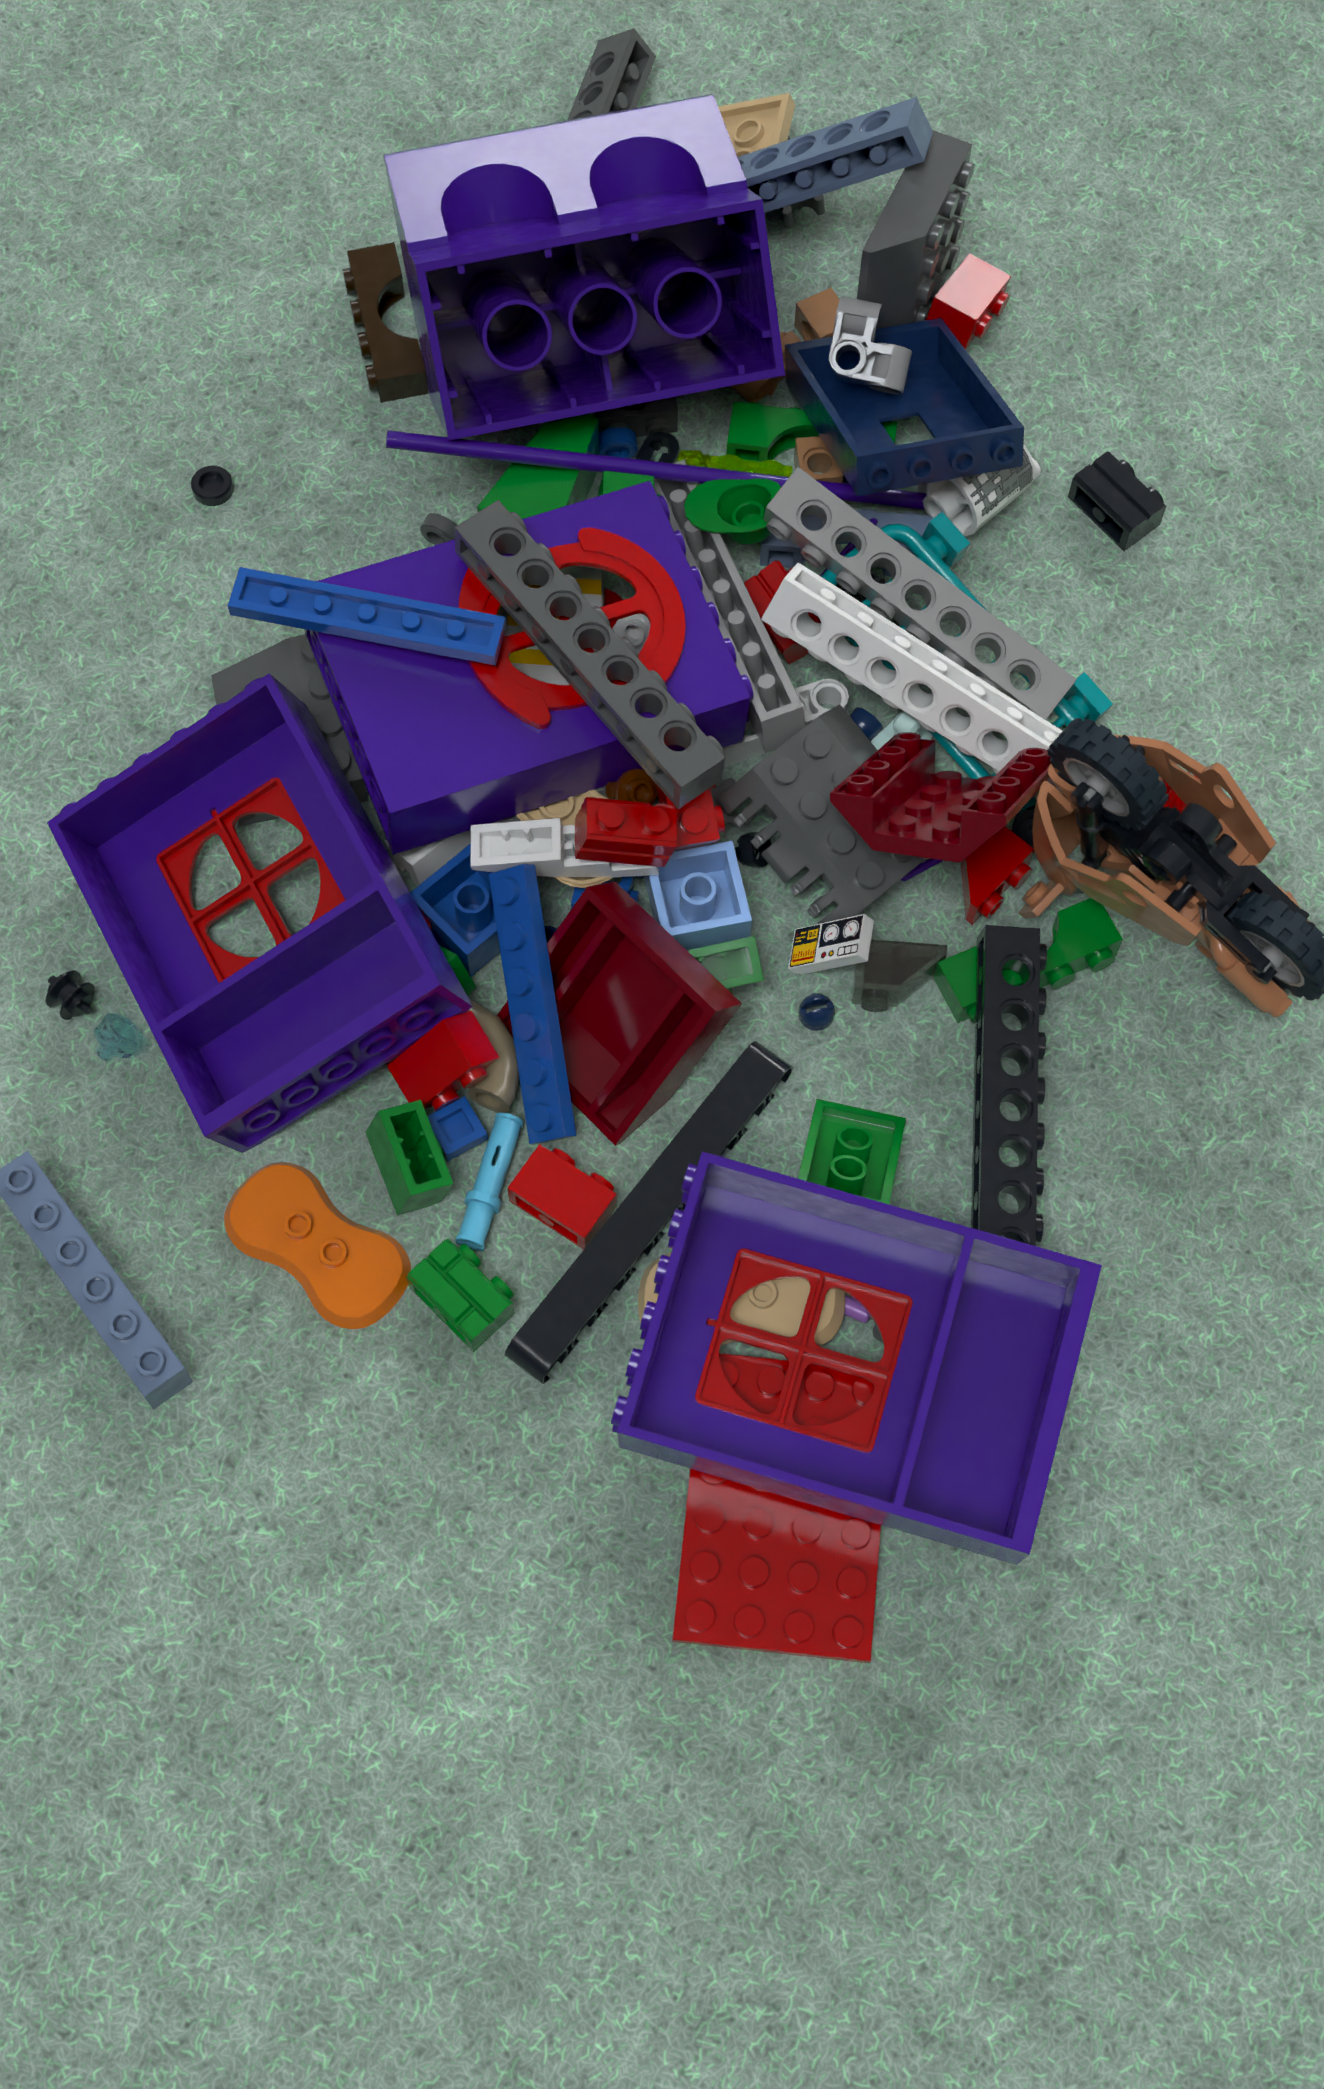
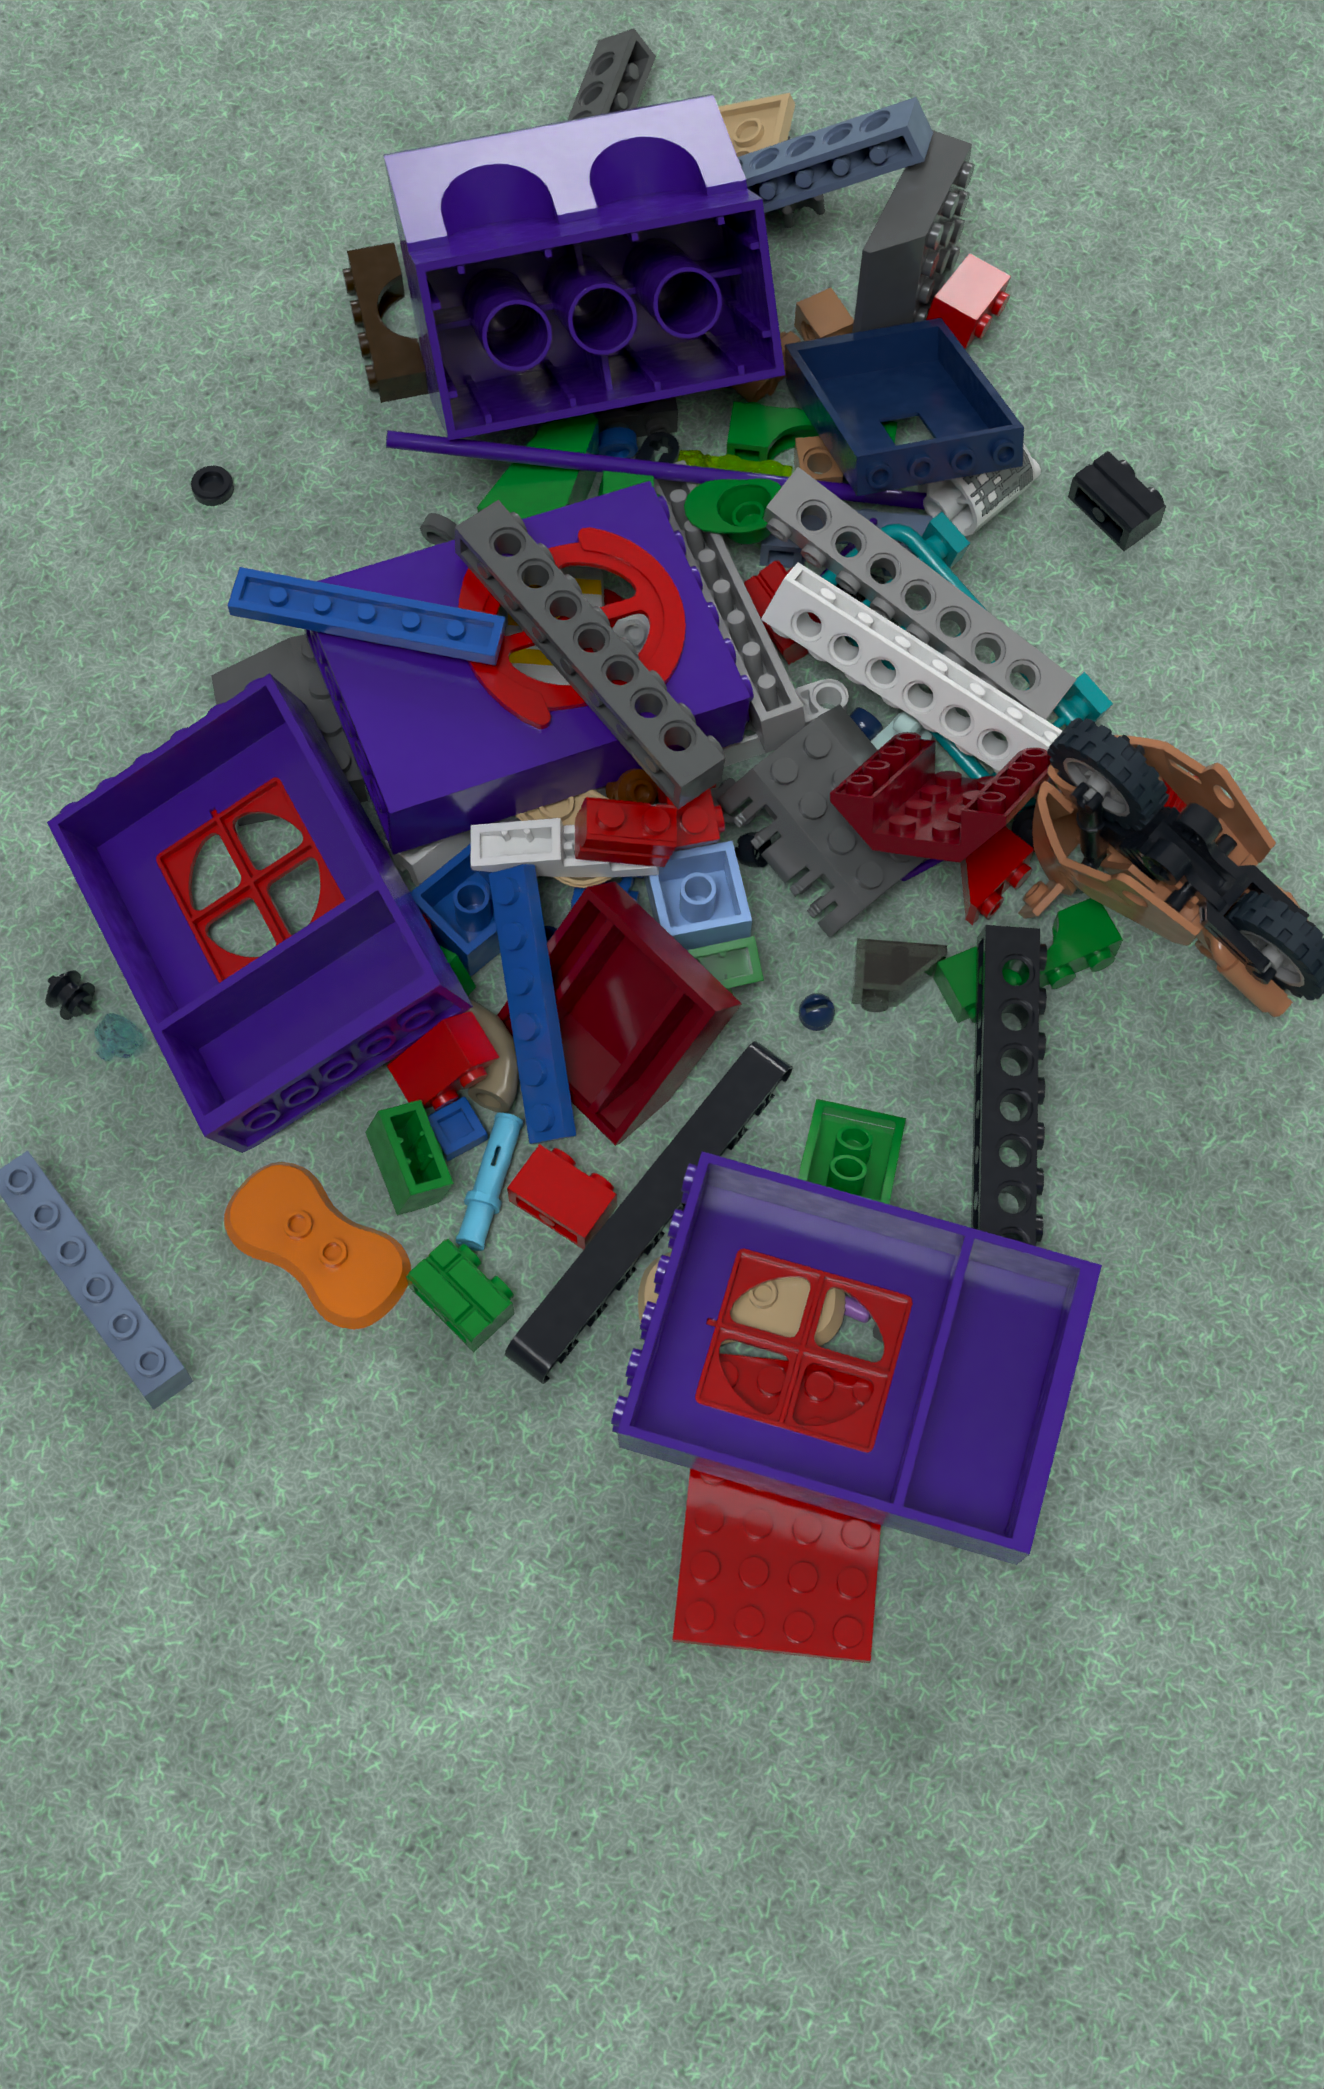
tile [788,914,874,974] -> none
light grey piece [829,296,912,394] -> none

